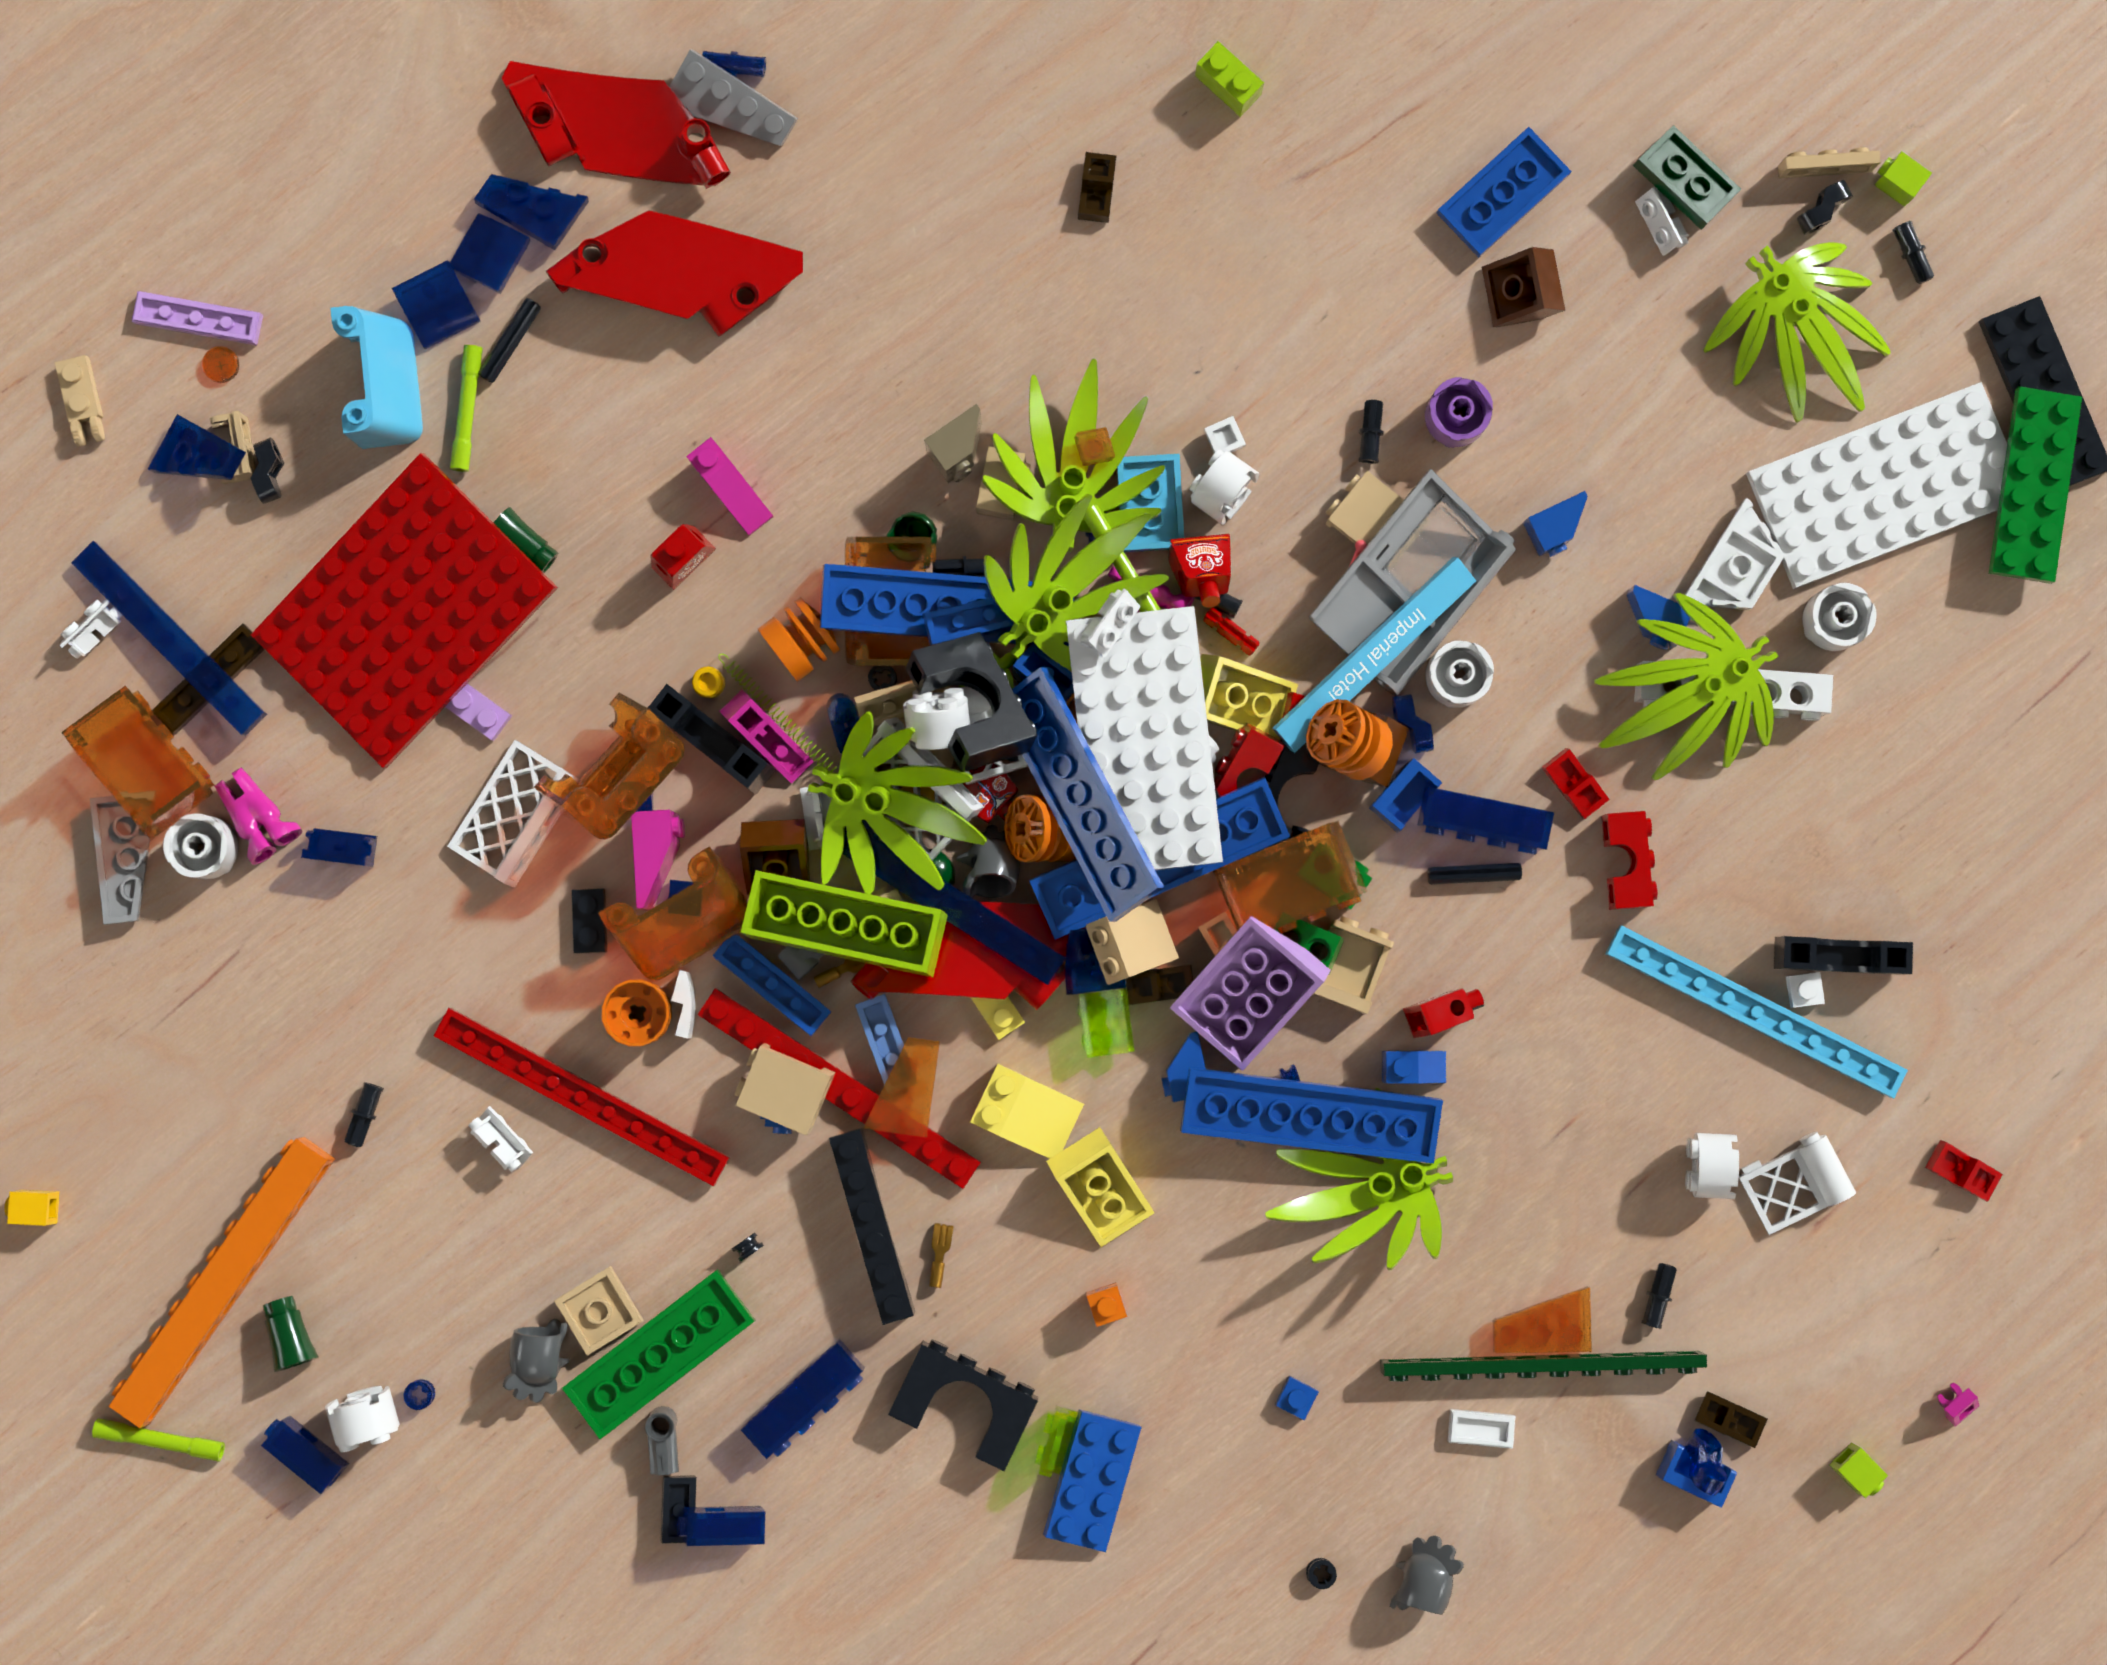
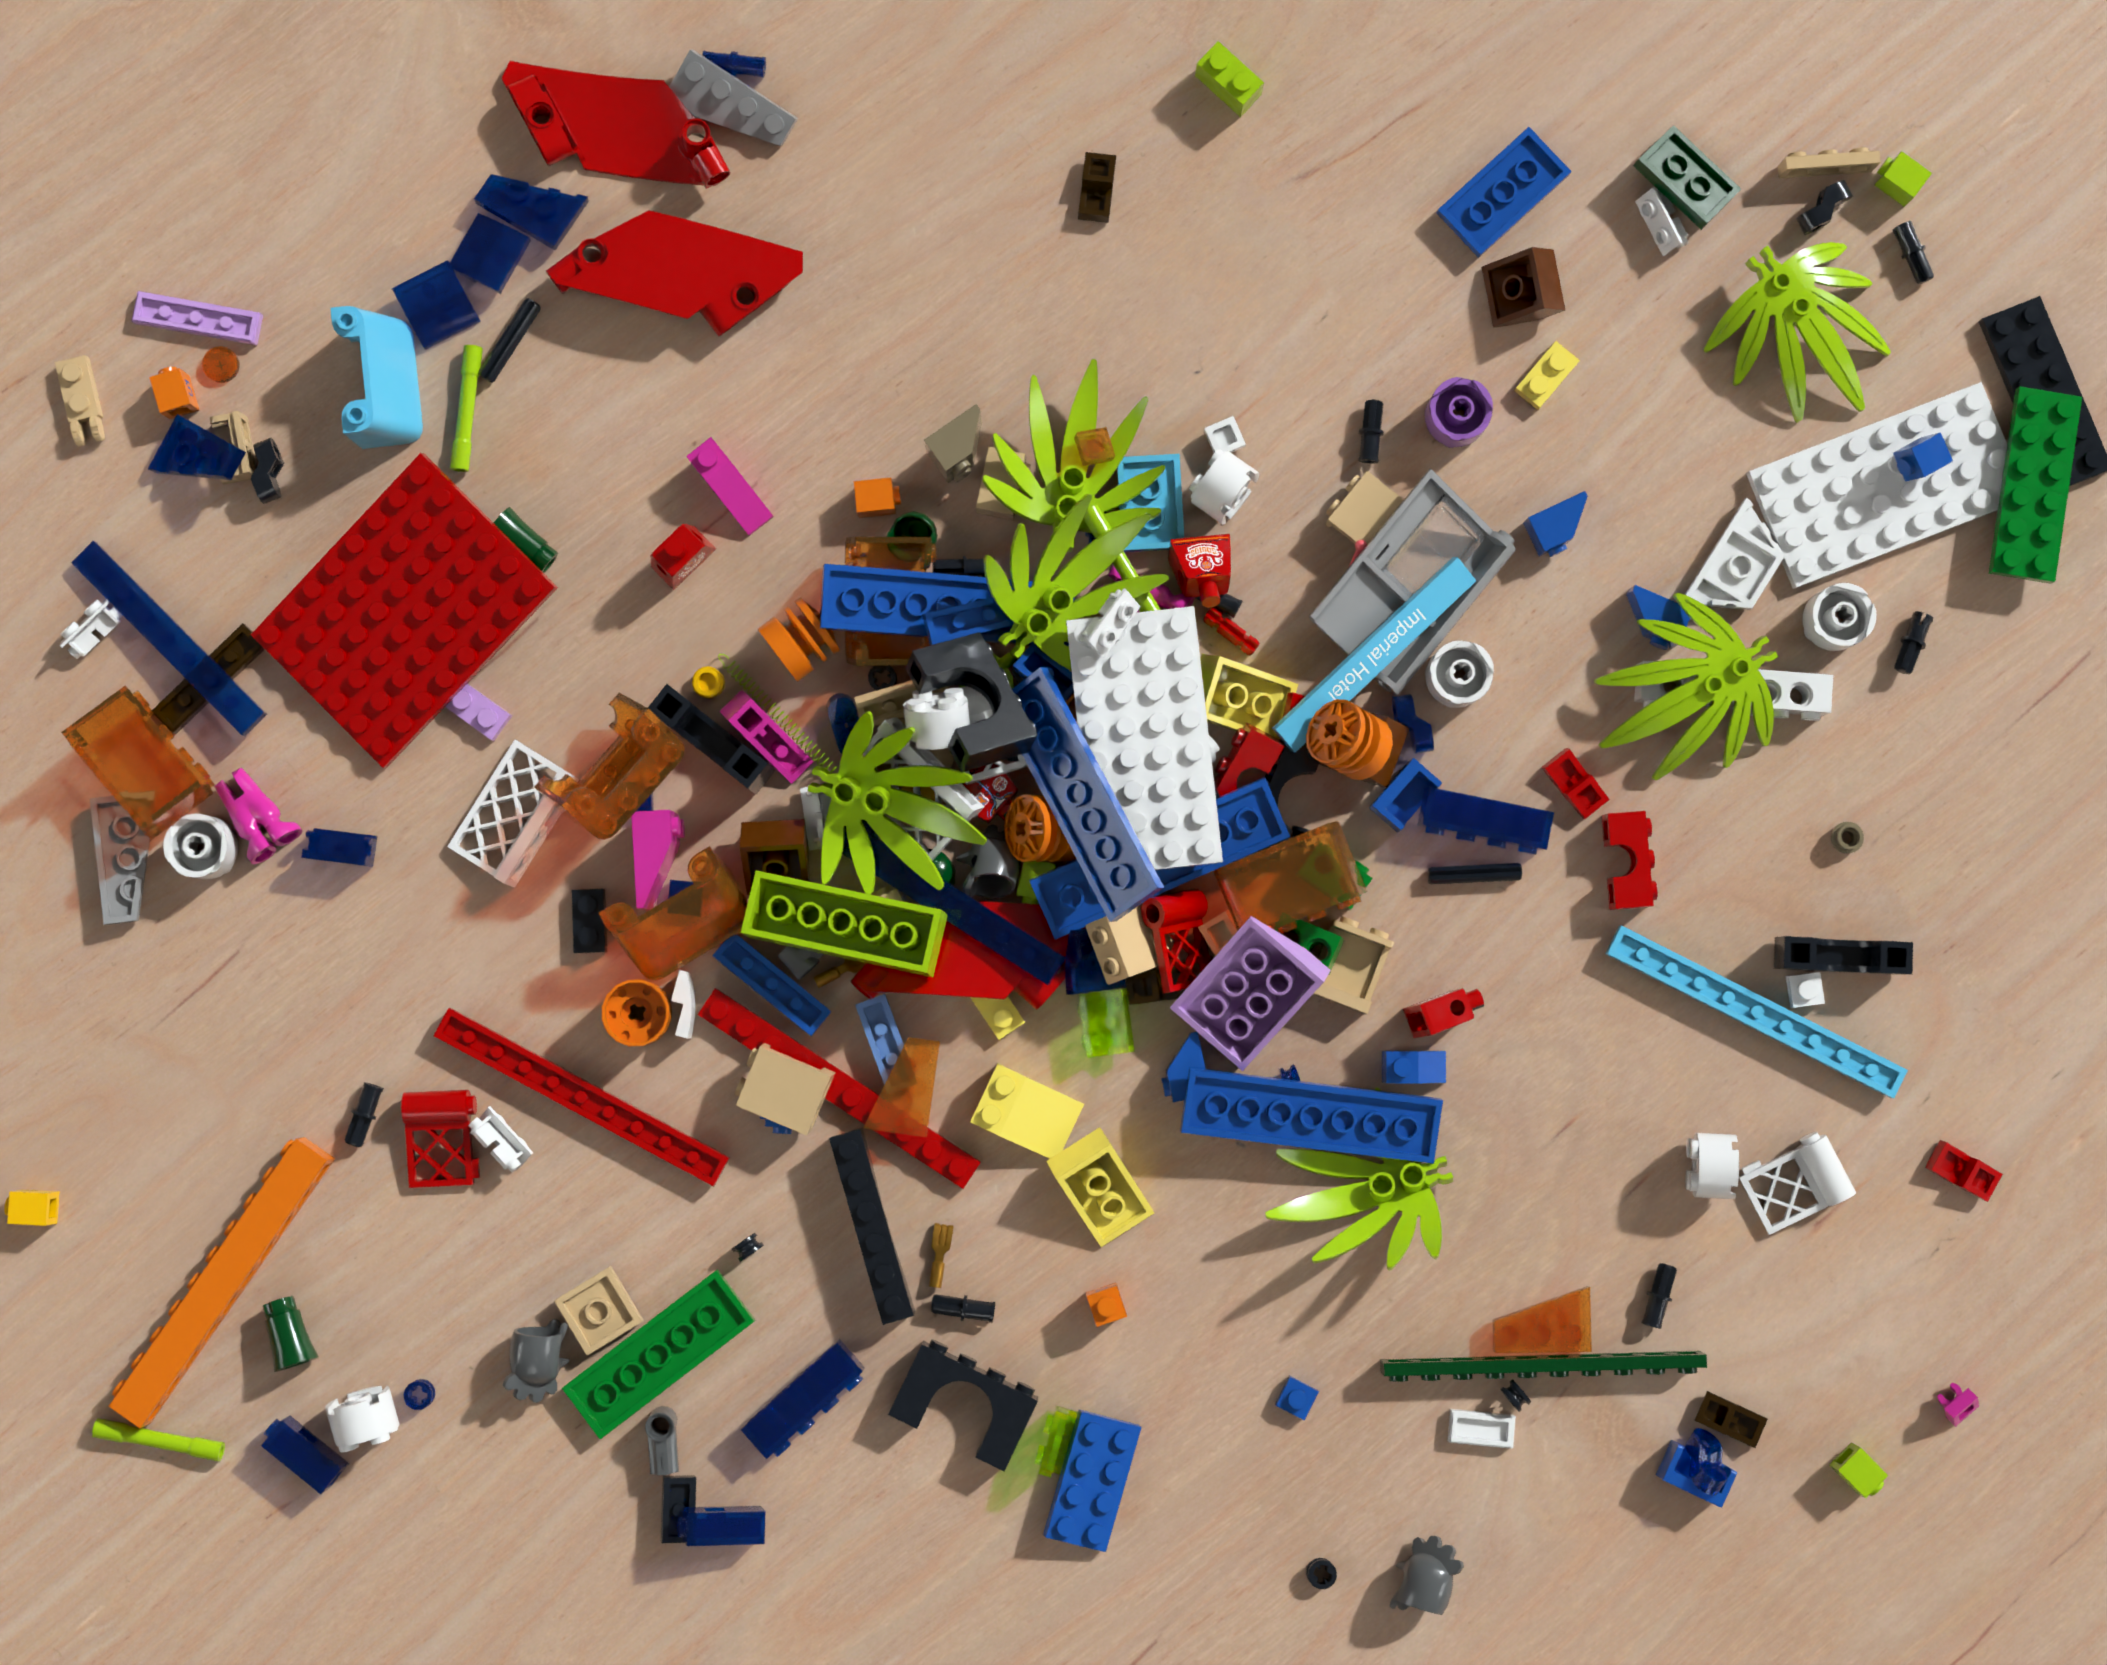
none -> orange brick [149,367,200,419]
none -> red piece [401,1090,480,1188]
none -> orange brick [854,477,901,518]
none -> black axle [931,1294,996,1323]
none -> lime brick [1016,861,1056,905]
none -> red piece [1141,888,1213,993]
none -> black bush [1500,1379,1531,1412]
none -> light yellow plate [1514,341,1580,410]
none -> dark tan plate [1831,822,1864,854]
none -> blue brick [1893,432,1953,482]
none -> black axle [1894,611,1933,674]

